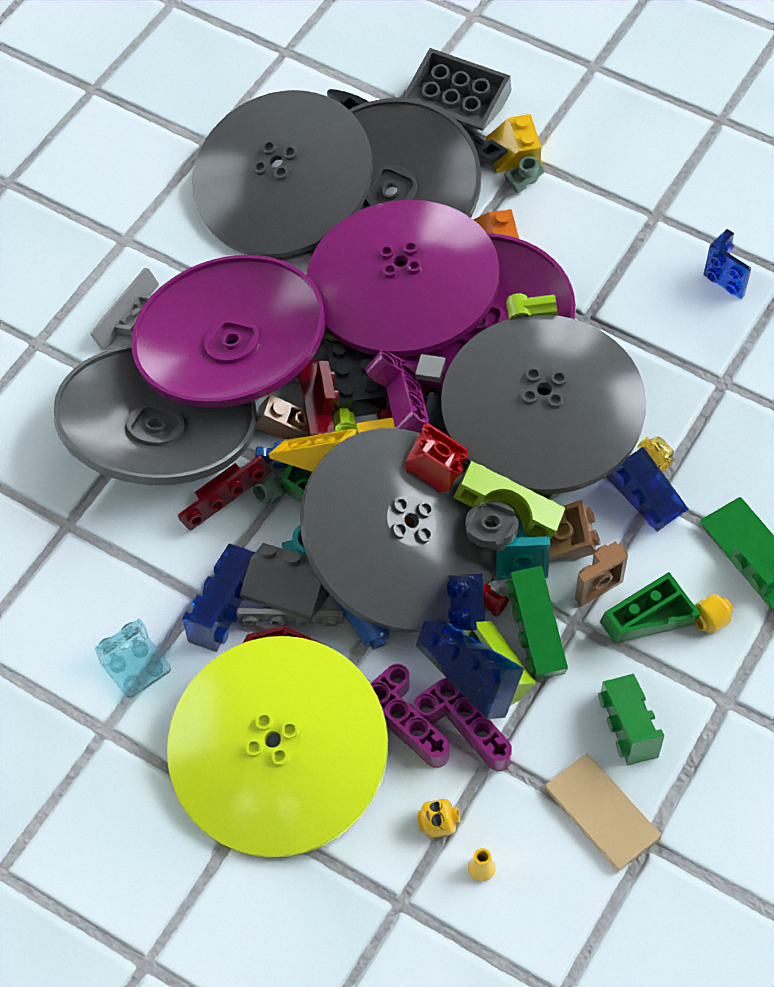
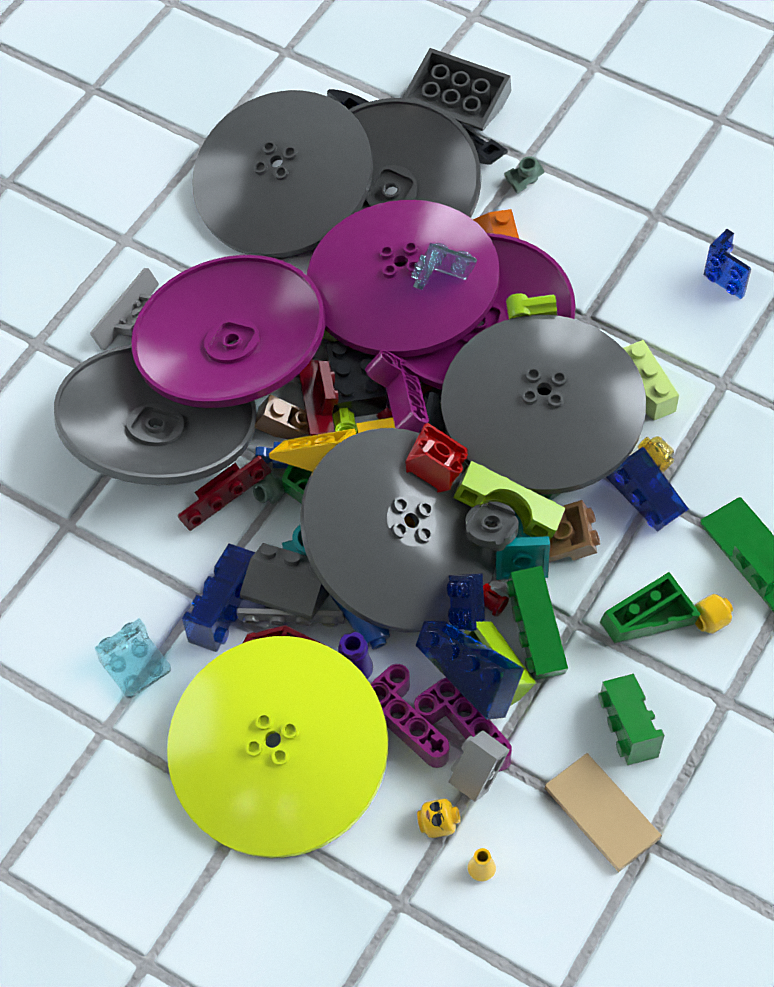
light grey tile [415,354,446,383] -> none
yellow slope [486,114,542,173] -> none
medium nougat plate [575,541,628,607] -> none
none -> dark purple plant [338,632,373,679]
none -> clear light blue bracket [412,243,477,290]
none -> light grey brick [449,731,509,802]
none -> yellowish green wedge [623,340,679,420]

